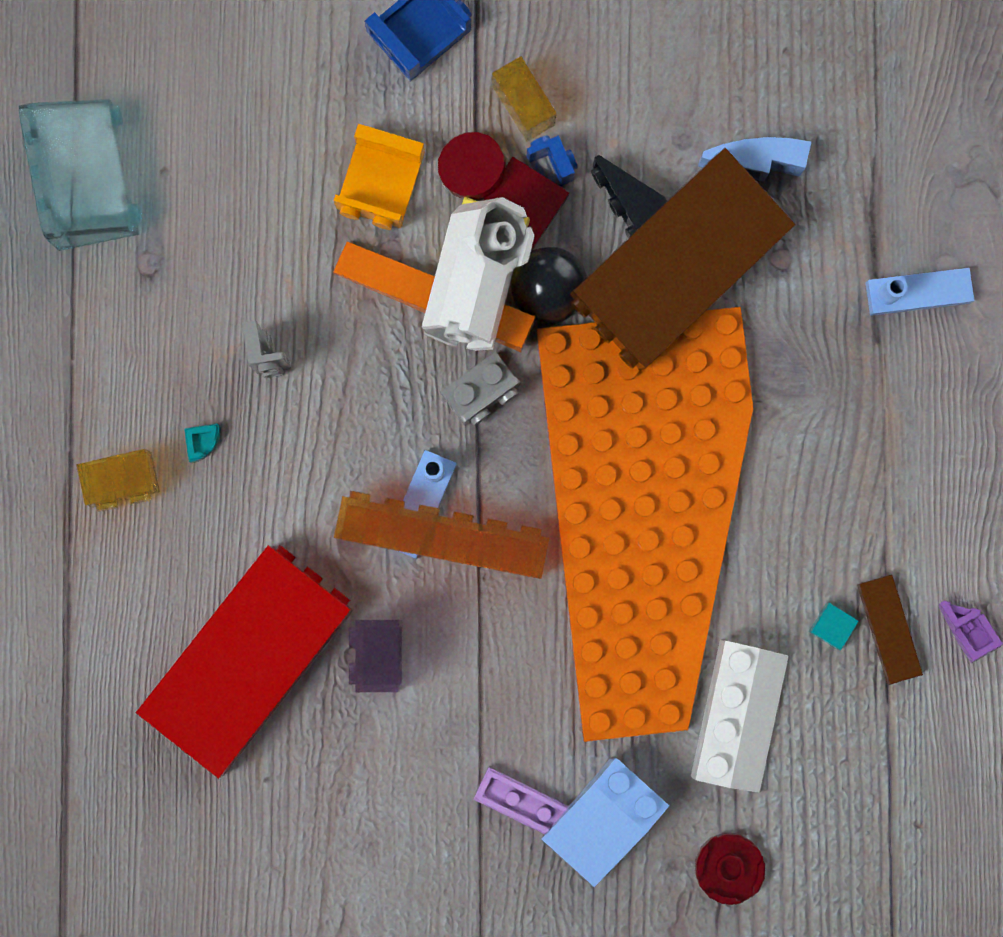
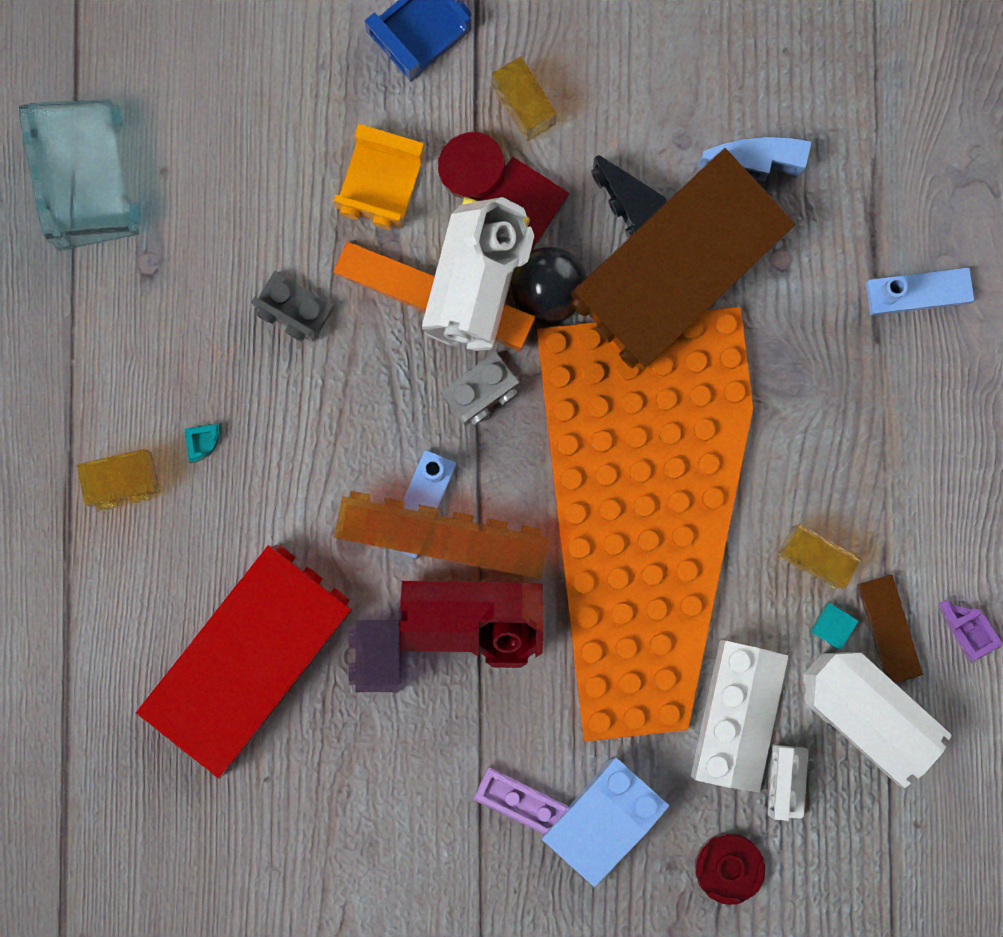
light grey bracket [242,321,291,378] -> none
blue bracket [526,135,578,186] -> none
none -> dark grey bracket [251,271,334,342]
none -> dark red brick [400,581,544,668]
none -> white bracket [768,745,808,821]
none -> clear yellow brick [777,524,861,590]
none -> white brick [803,652,952,788]

